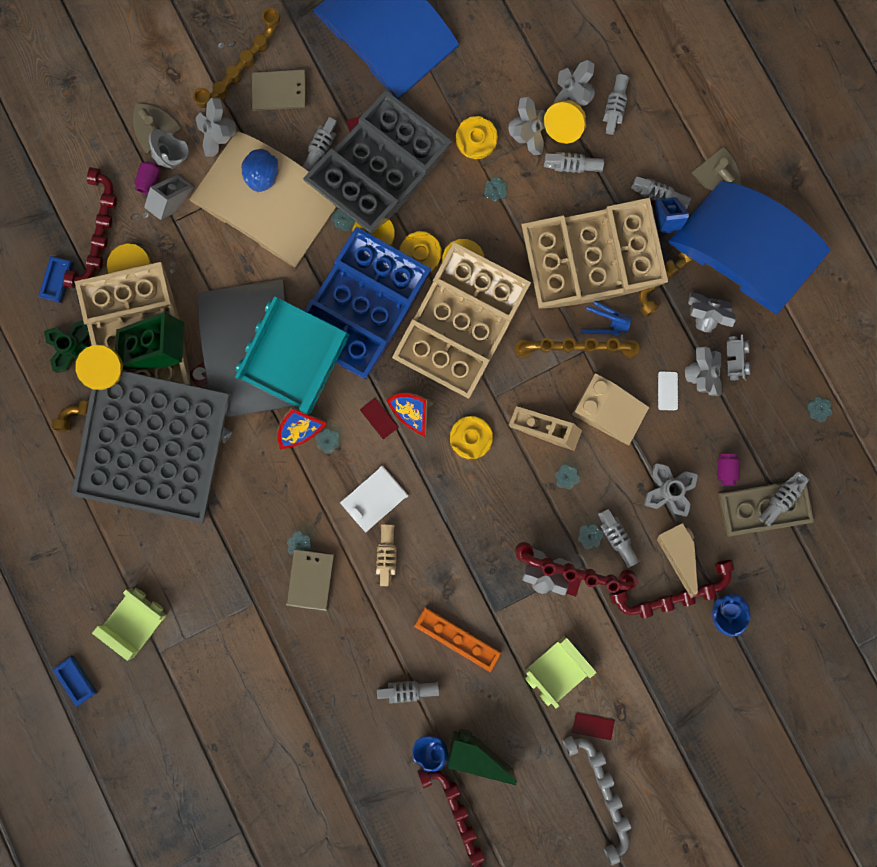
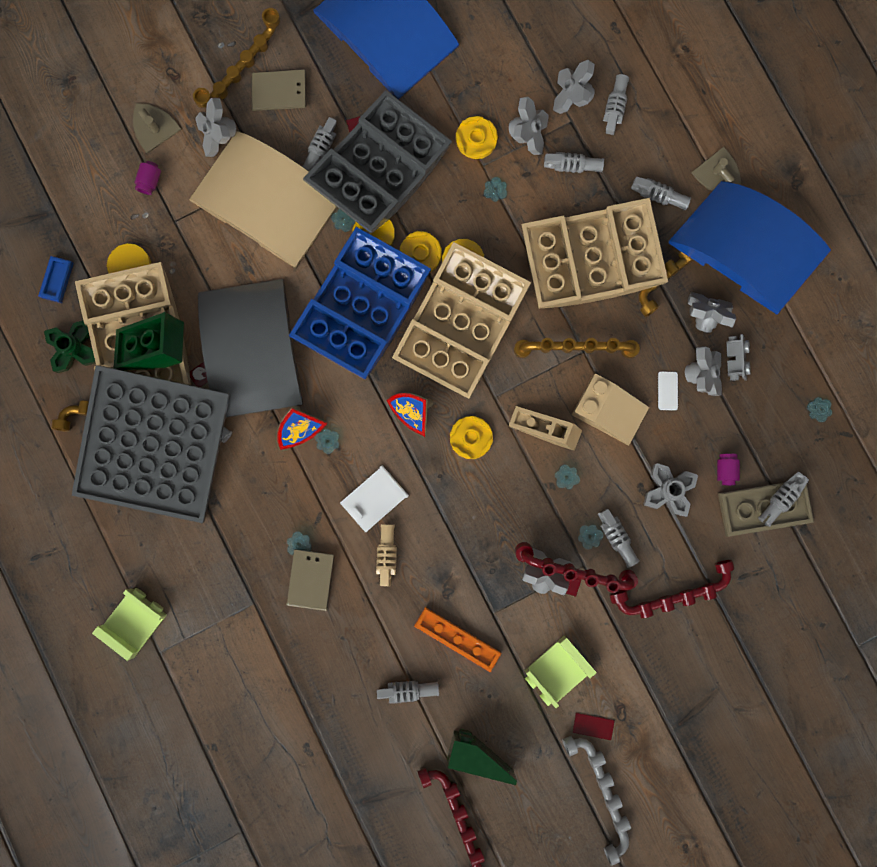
blue tile [52,656,98,707] -> none
dark red bar [63,167,117,288] -> none
yellow tile [75,345,123,390] -> none
light grey slope [144,174,194,220] -> none
light grey piece [149,129,189,169] -> none
teal panel [235,296,350,414] -> none
blue hair [241,149,279,192] -> none
dark red sticker [360,398,398,440] -> none
blue hair [412,736,449,772] -> none
yellow tile [544,100,586,144] -> none
blue plant [581,301,631,336] -> none
blue slope [654,197,689,233] -> none
tan slope [657,523,698,598] -> none
blue hair [712,593,751,637] -> none

